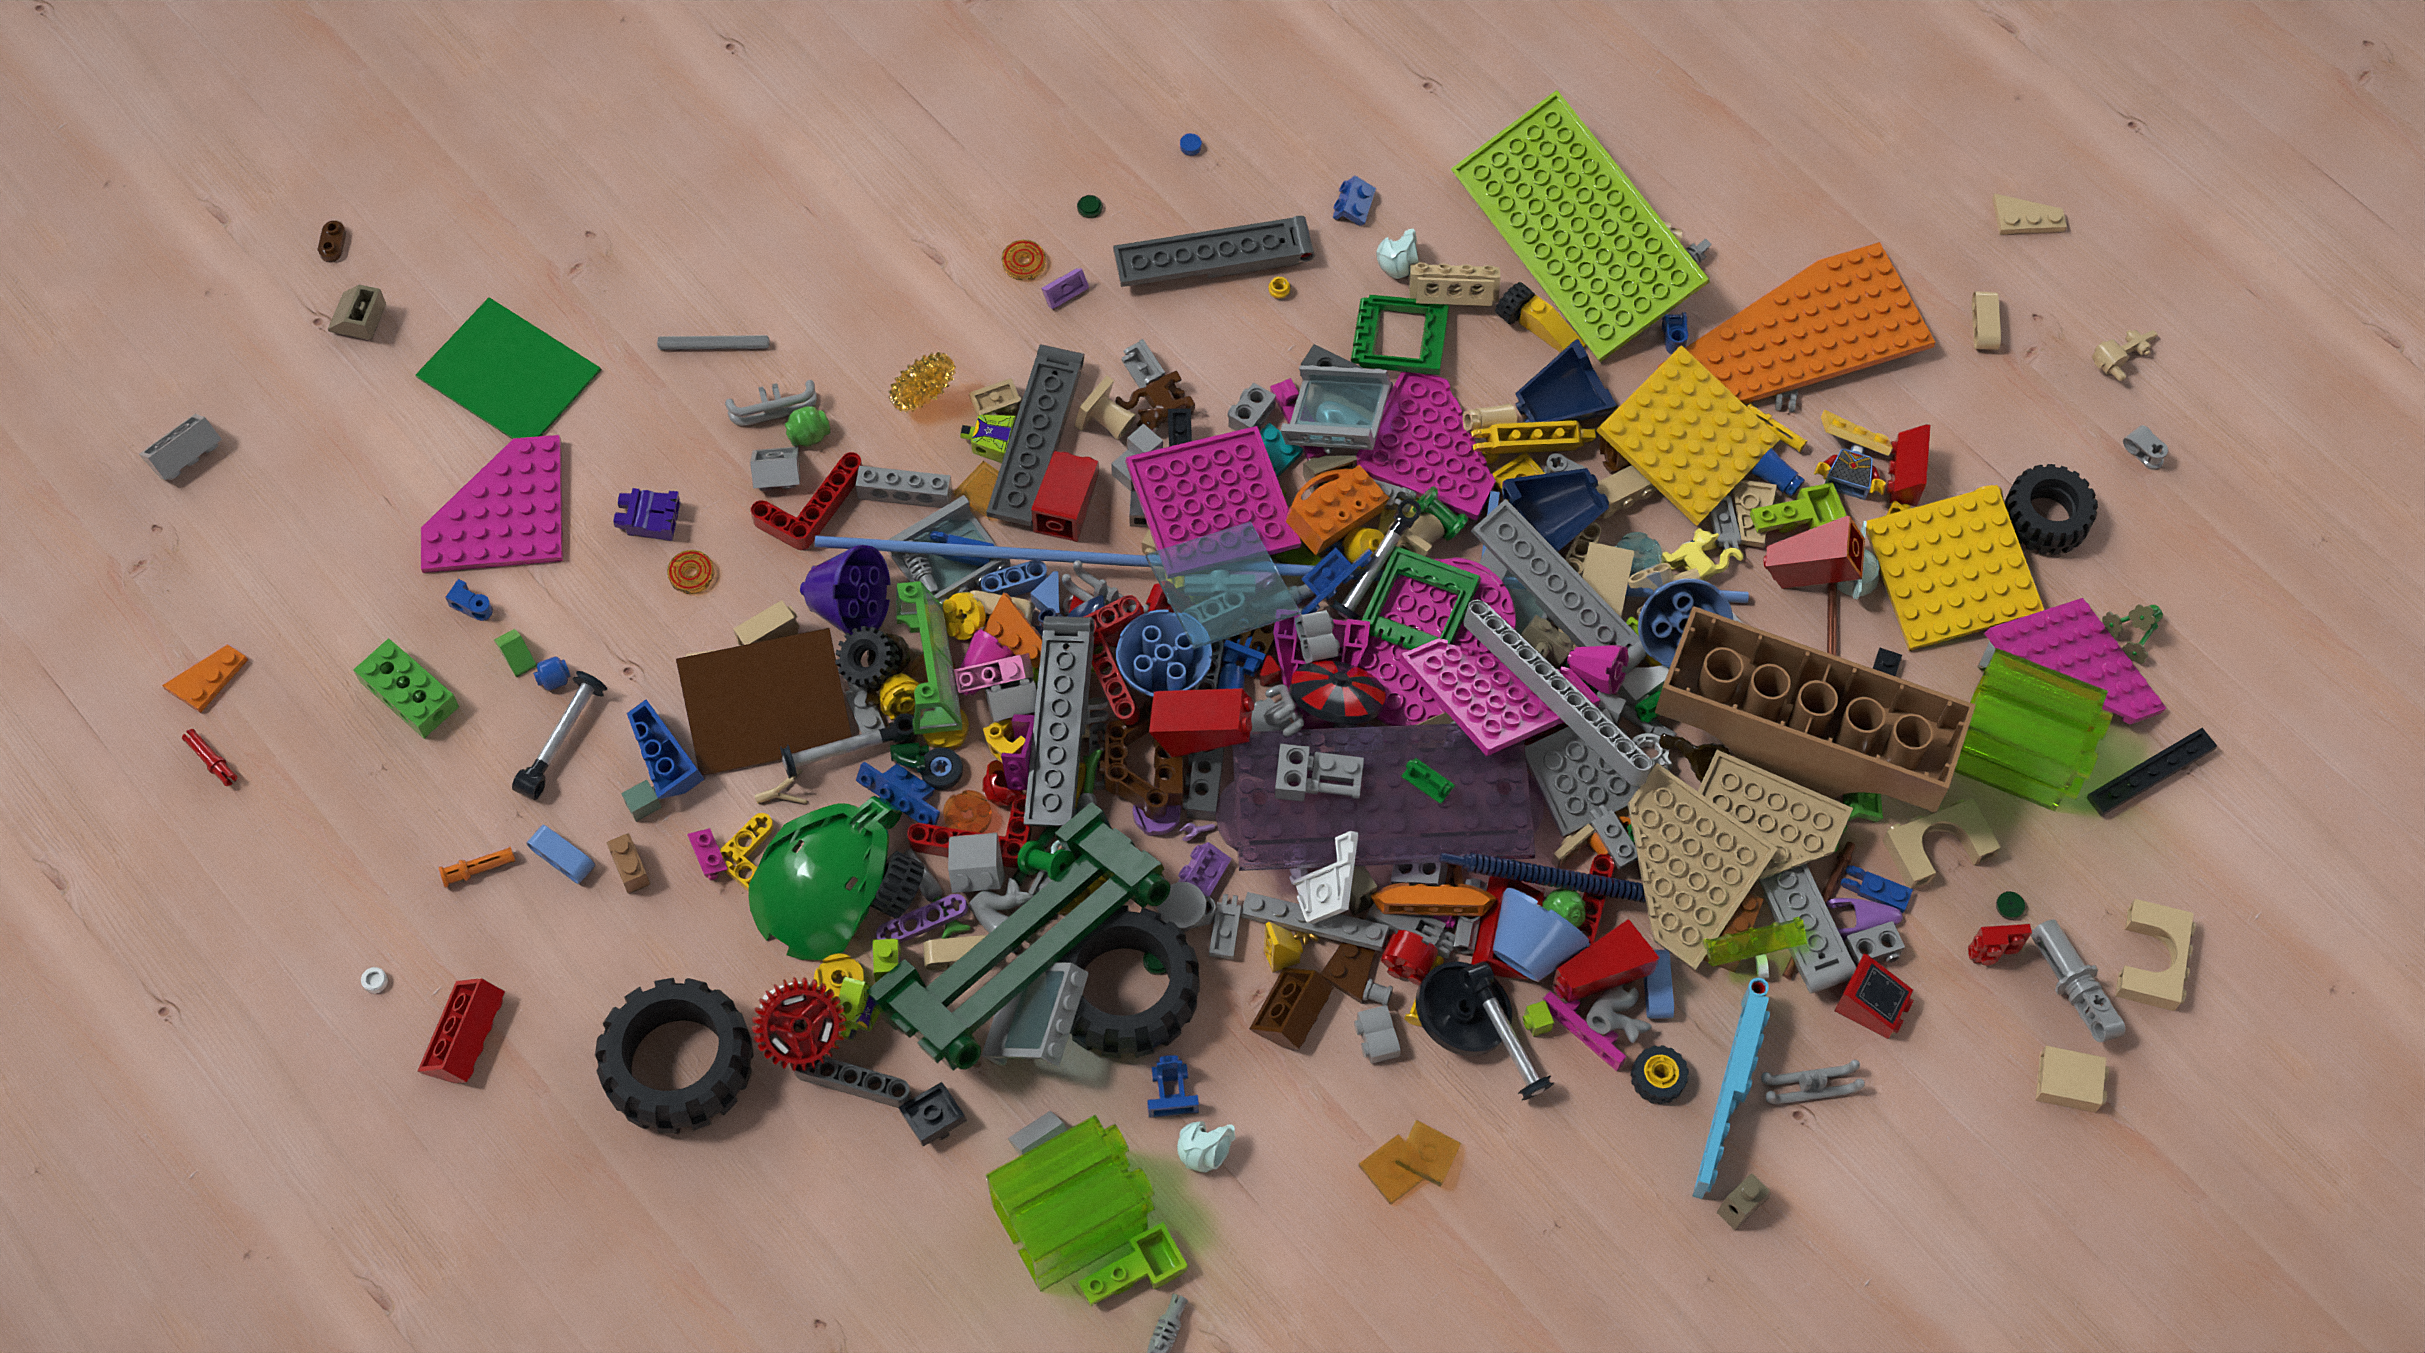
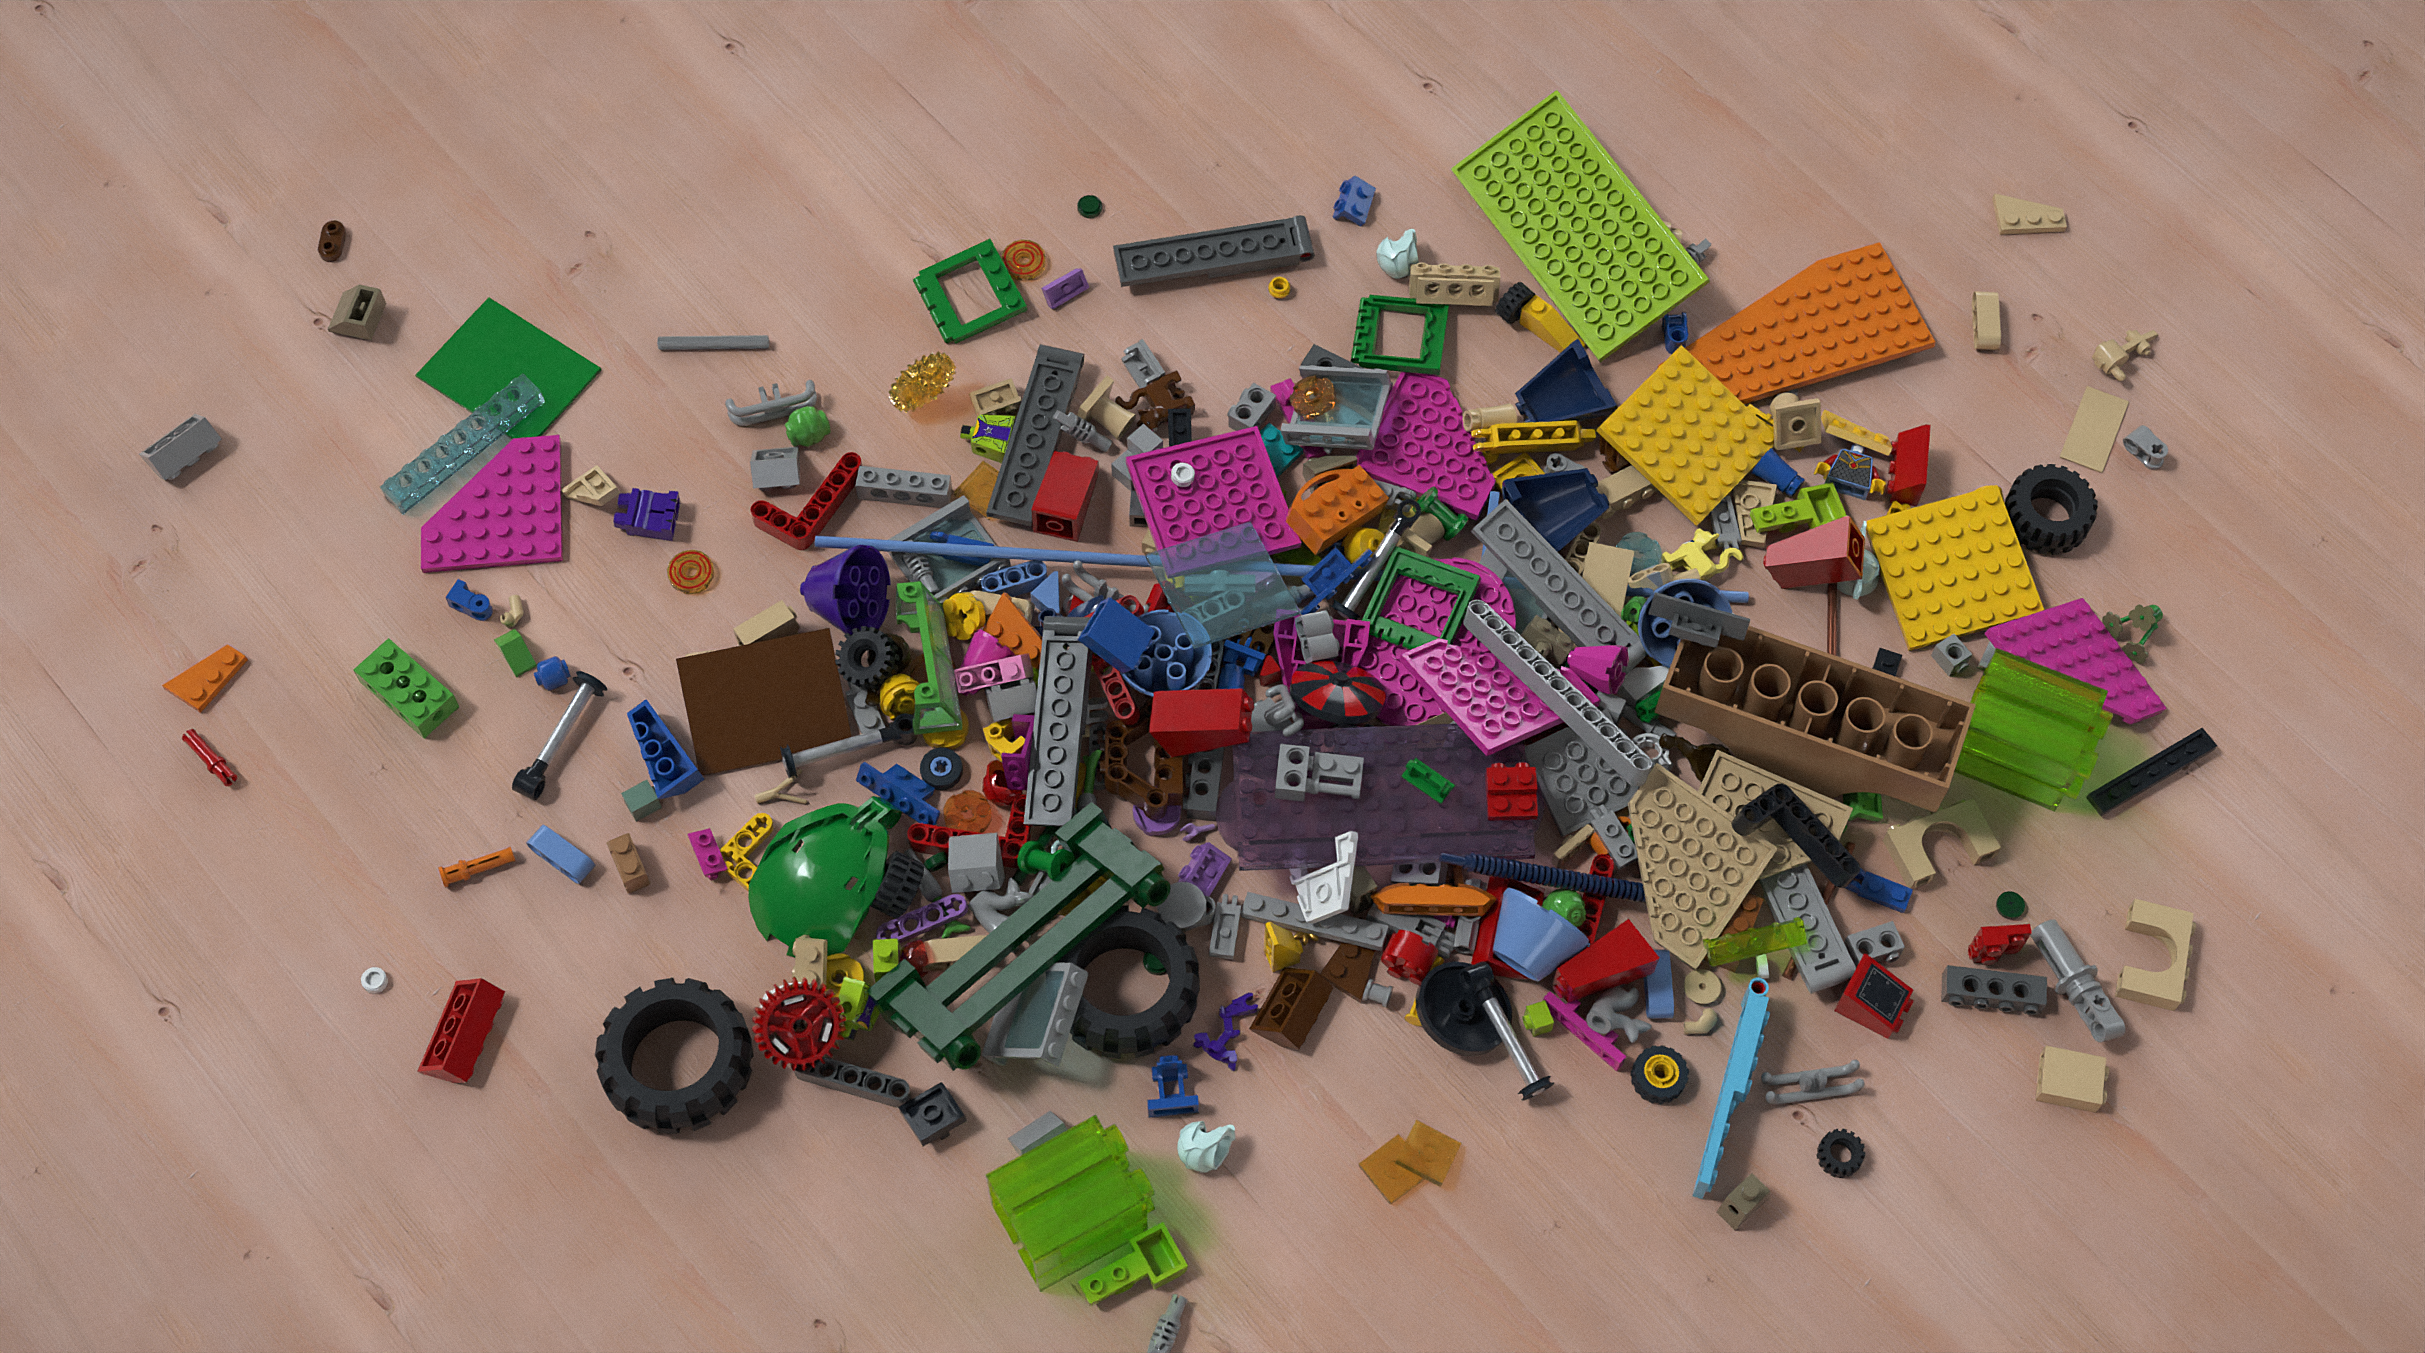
dark green plant [890,742,930,773] -> none
blue tile [1180,133,1202,156] -> none
light grey brick [1354,1005,1401,1064] -> none
medium lavender animal [1826,898,1902,942] -> none
none -> clear light blue brick [380,374,545,515]
none -> tan arm [500,595,524,627]
none -> tan wing [561,465,620,506]
none -> tan bracket [792,935,827,988]
none -> clear red hair [900,939,929,978]
none -> green hinge [913,239,1028,344]
none -> dark green tile [924,852,948,873]
none -> light grey hinge [1052,410,1112,452]
none -> blue brick [1078,597,1155,674]
none -> white tile [1171,463,1195,487]
none -> dark purple piece [1193,993,1258,1071]
none -> clear orange plate [1290,376,1336,420]
none -> red plate [1485,762,1538,821]
none -> bright green piece [1621,596,1647,622]
none -> dark grey bracket [1649,592,1750,648]
none -> tan piece [1684,969,1721,1004]
none -> tan arm [1684,1008,1718,1034]
none -> black beam [1732,783,1860,888]
none -> tan plant [1770,393,1821,450]
none -> black tyre [1817,1129,1865,1178]
none -> light grey brick [1931,634,1972,676]
none -> dark grey brick [1941,965,2047,1015]
none -> tan piece [2060,386,2129,473]

